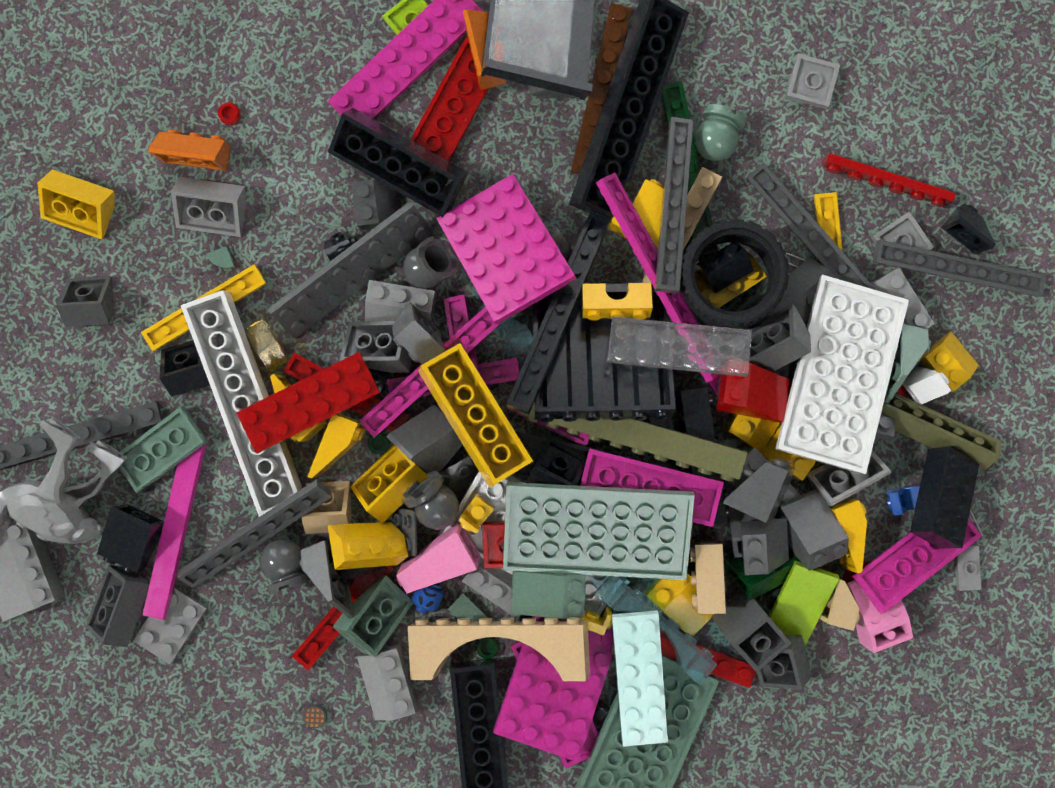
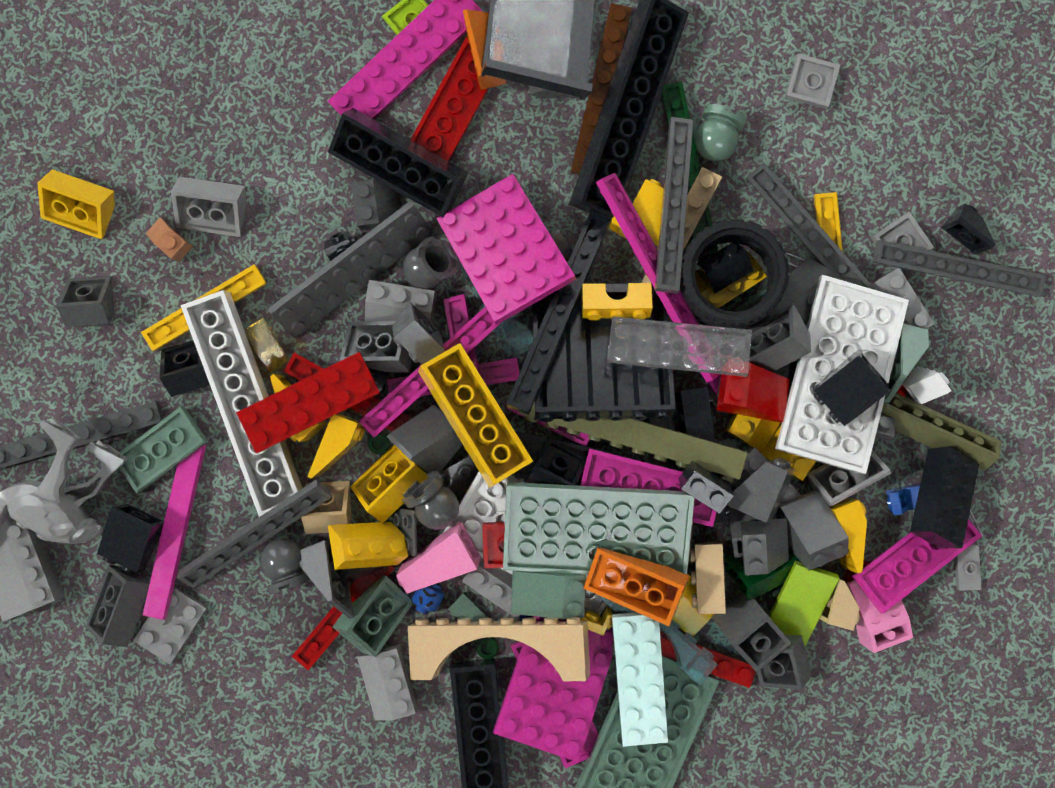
orange slope [148,130,231,171] -> none
sand green tile [206,246,236,269] -> none
red tile [218,102,241,125] -> none
tile [303,704,327,729] -> none
yellow bracket [459,493,494,534] -> none
black hinge [593,702,610,723] -> none
red plate [821,153,956,207] -> none
yellow slope [920,331,979,392] -> none
none -> nougat slope [146,217,193,262]
none -> orange slope [583,547,690,626]
none -> brick [678,461,734,514]
none -> black slope [813,349,890,426]

